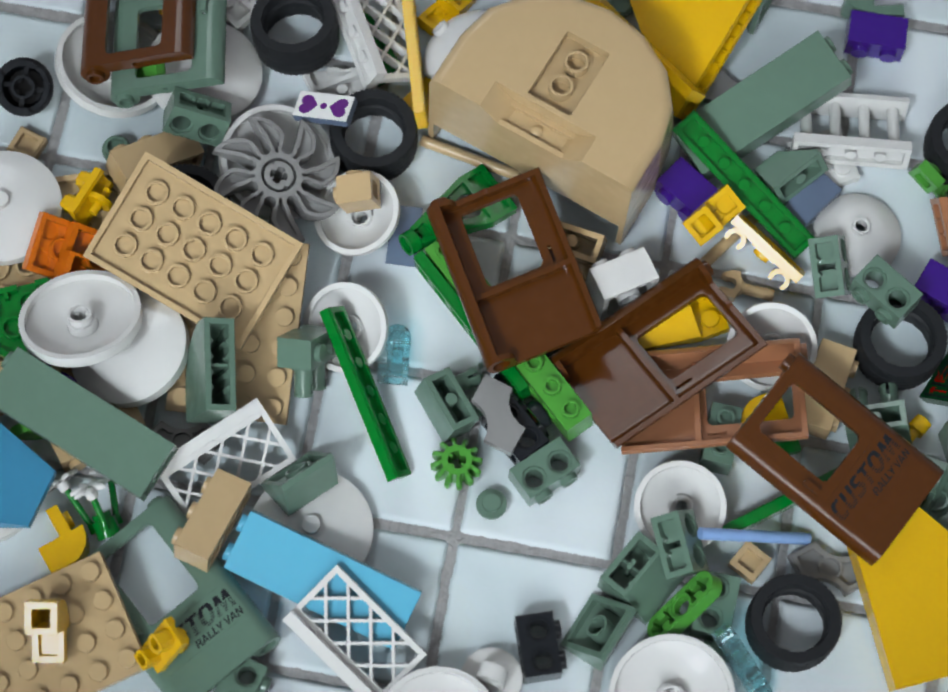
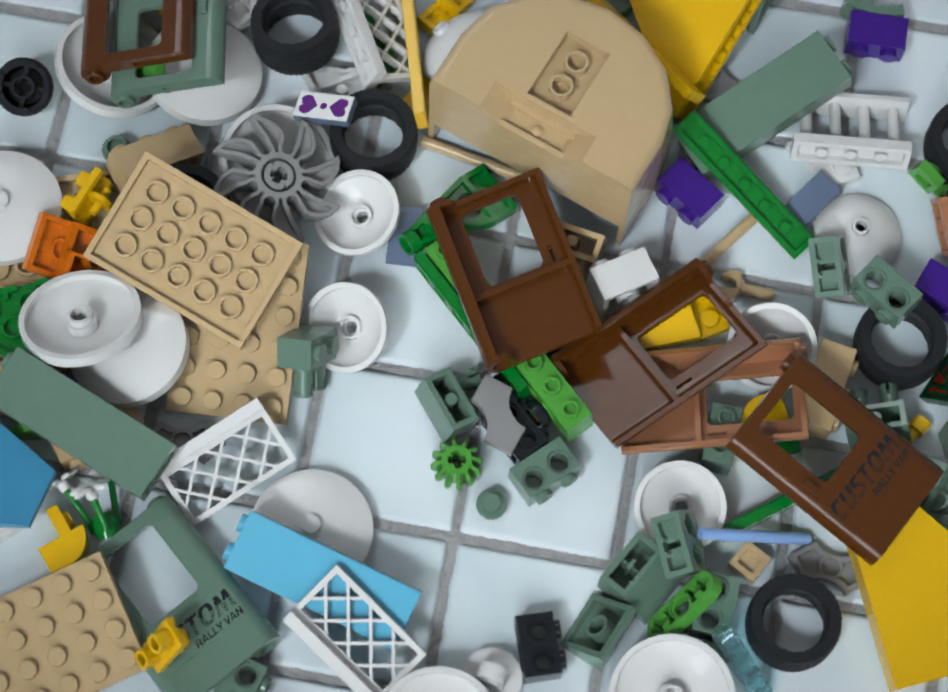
tan tile [6,126,48,159] -> none
brick [25,599,70,663] -> none
sand green brick [162,86,232,147] -> none
tan brick [171,468,252,573] -> none
sand green brick [185,317,236,424] -> none
sand green slope [260,451,338,516] -> none
green tile [319,306,411,482] -> none
tan brick [333,170,381,214] -> none
clear light blue leg [377,324,411,386] -> none
yellow slope [682,183,746,246] -> none
plate [724,212,806,291] -> none
sand green slope [754,149,829,204] -> none

